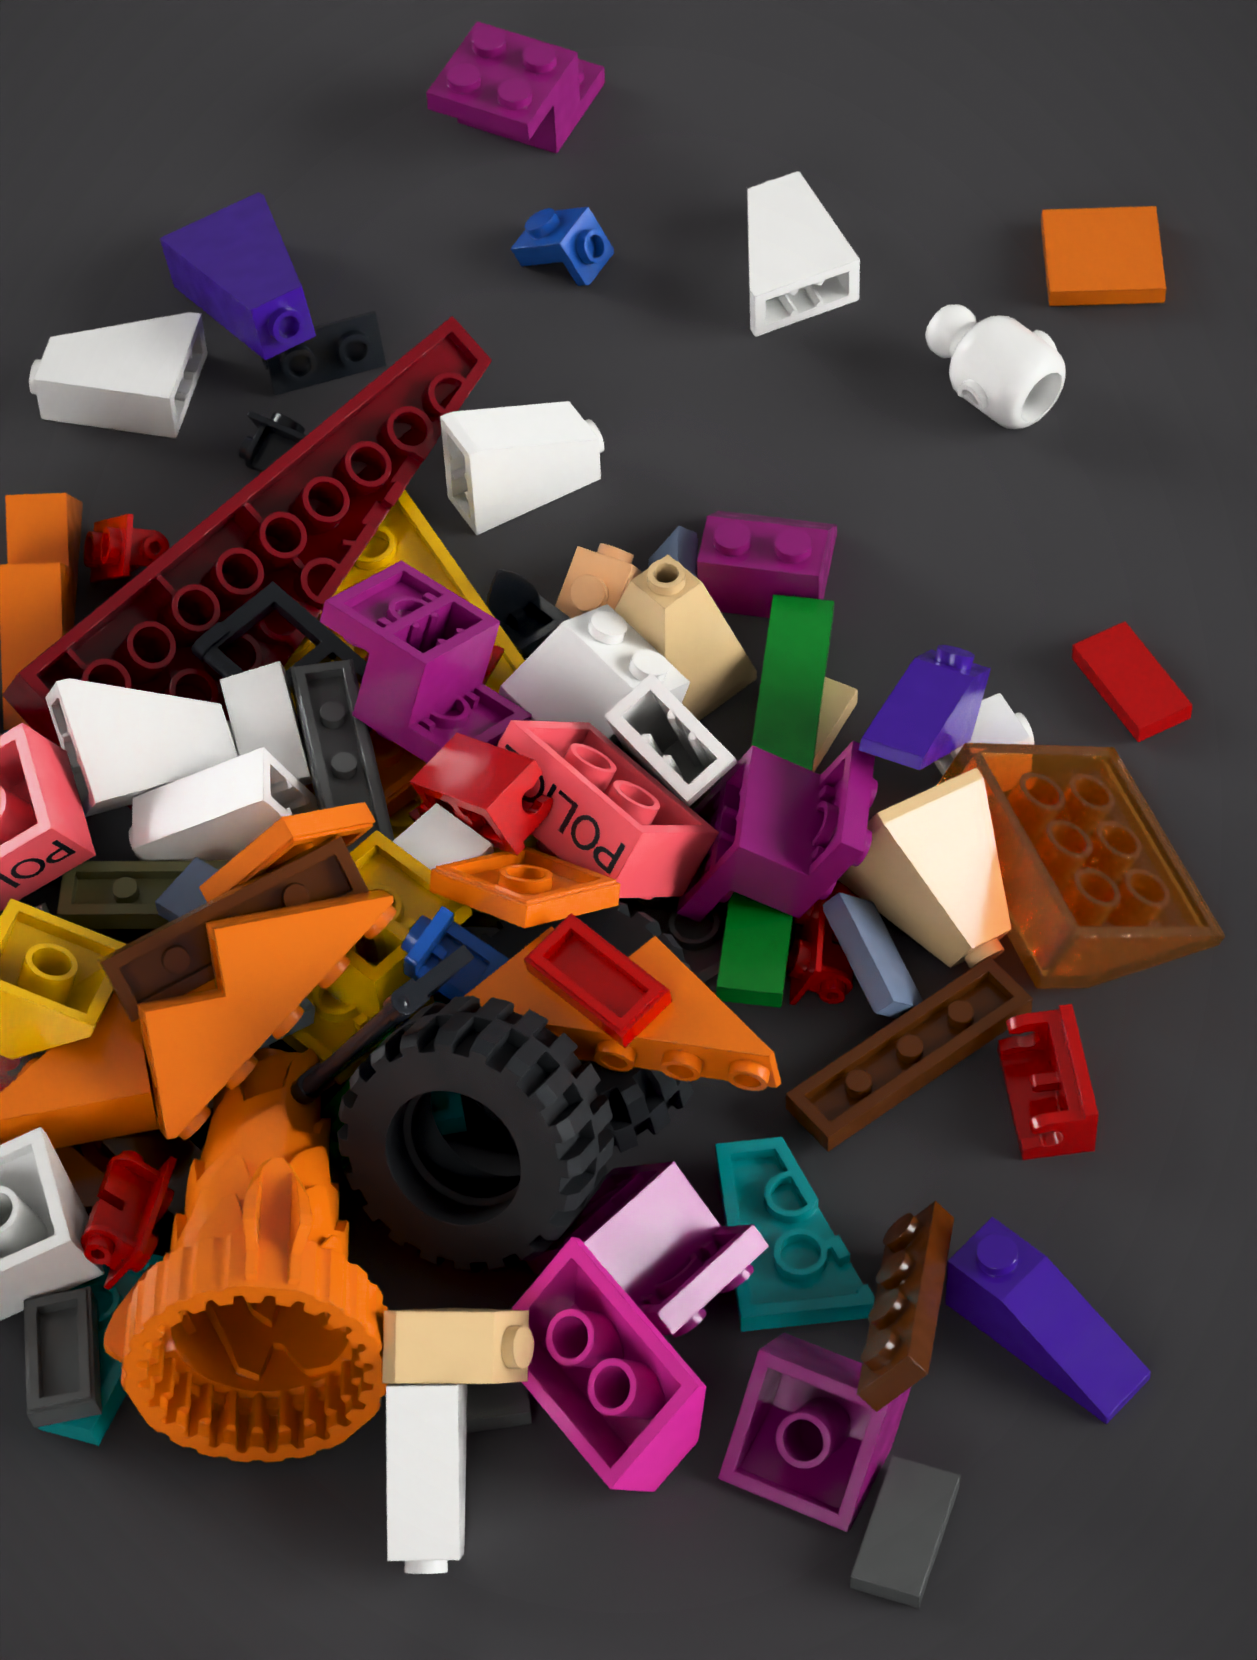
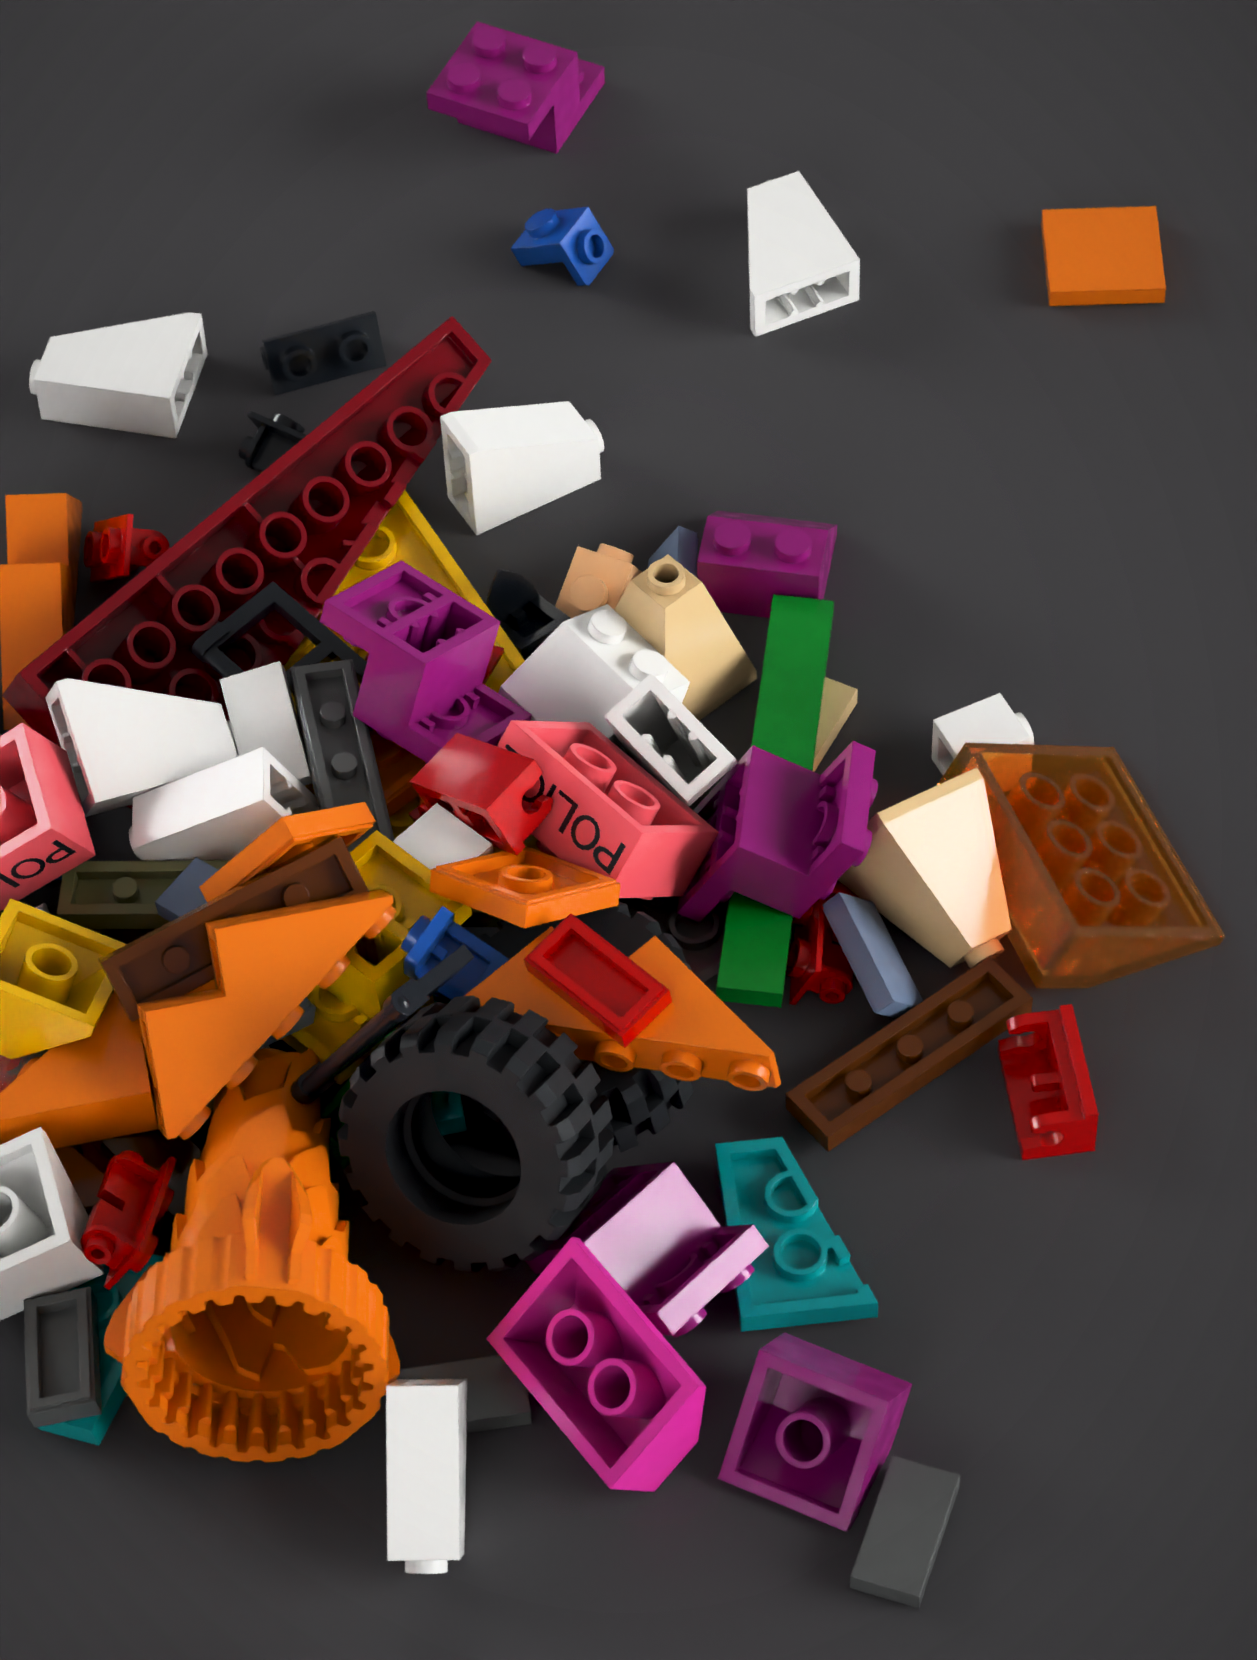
dark purple slope [159,192,316,360] -> none
tan slope [382,1308,534,1384] -> none
reddish brown plate [857,1200,954,1412] -> none
dark purple slope [858,645,991,770] -> none
white piece [925,304,1066,429] -> none
dark purple slope [945,1217,1151,1425] -> none
red tile [1072,621,1192,742] -> none

